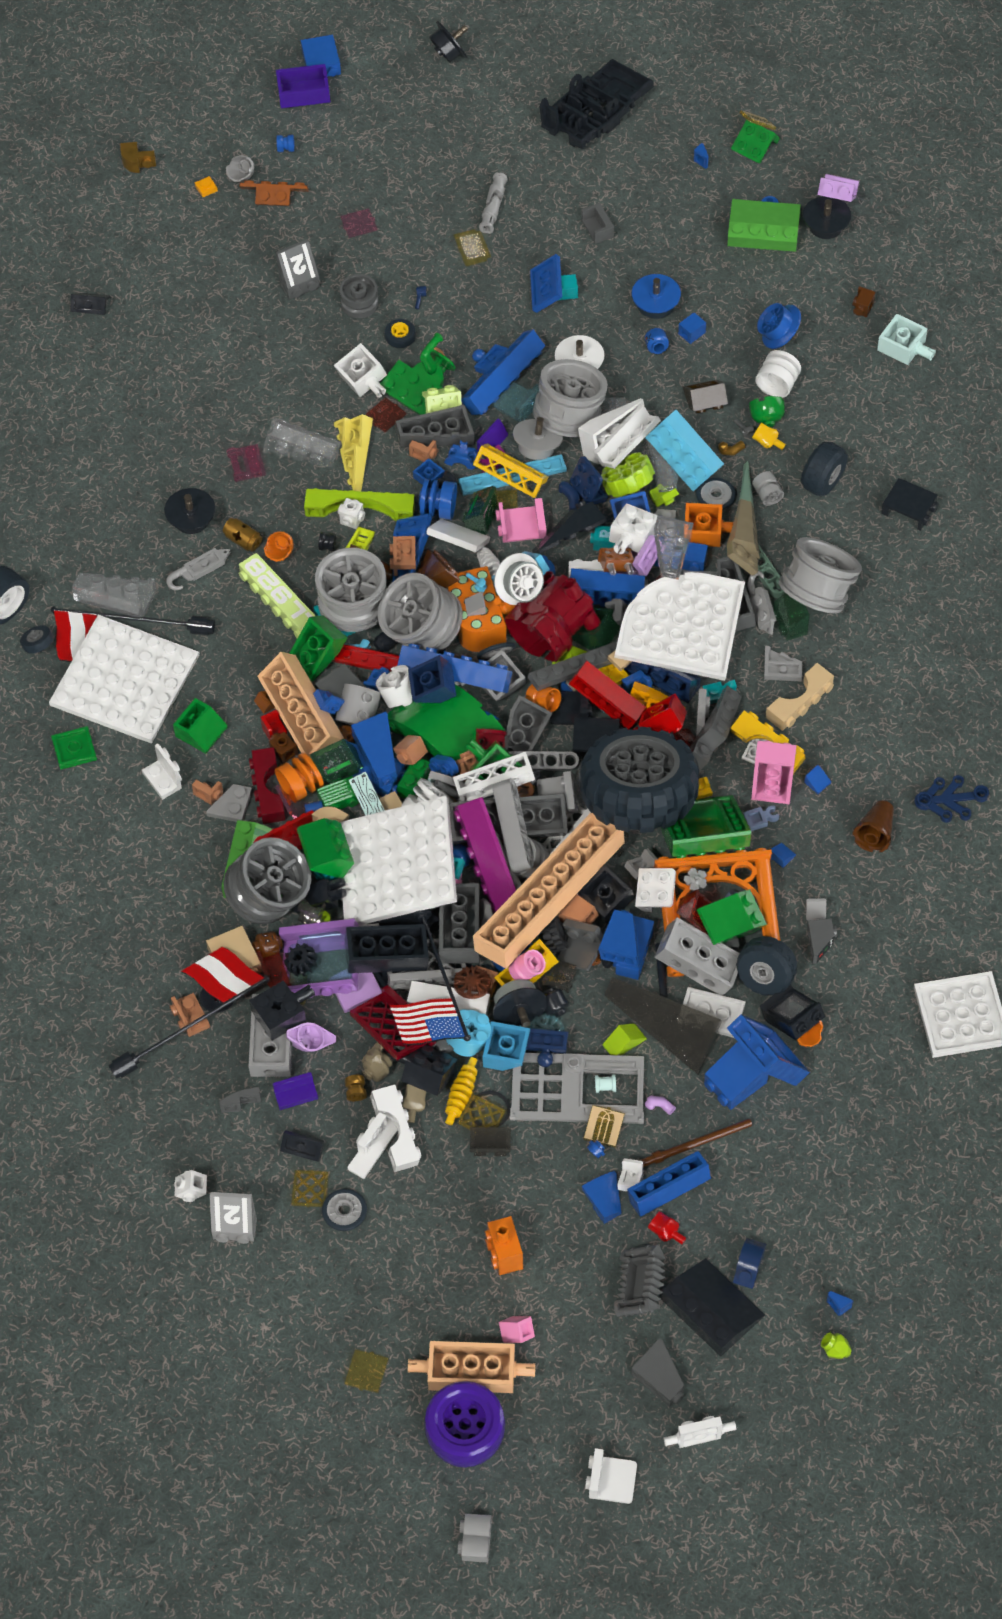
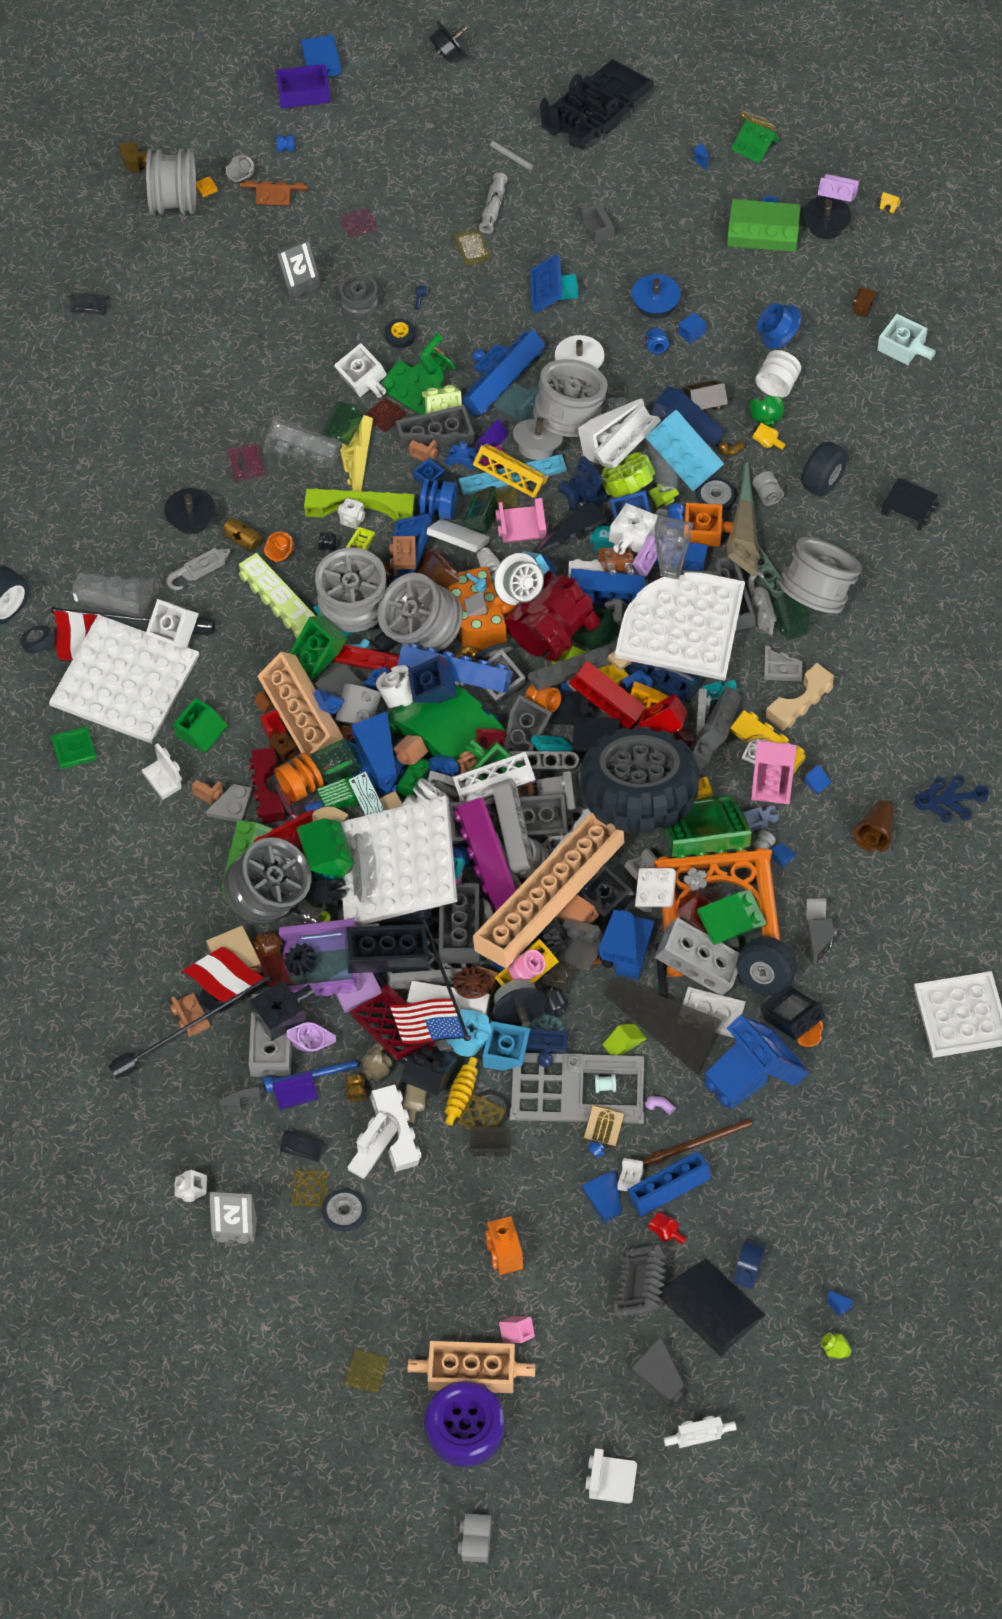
none -> light grey wheel [146,148,196,215]
none -> white brick [146,599,199,648]
none -> blue piece [263,1061,359,1093]
none -> clear green slope [320,401,364,446]
none -> light grey plate [351,833,371,903]
none -> pearl gold arm [454,645,480,660]
none -> light grey bar [490,140,533,171]
none -> teal plate [531,735,573,752]
none -> dark blue wedge [650,386,725,447]
none -> blue wheel [667,504,686,529]
none -> light grey wheel [750,830,776,851]
none -> yellow tile [880,192,901,214]

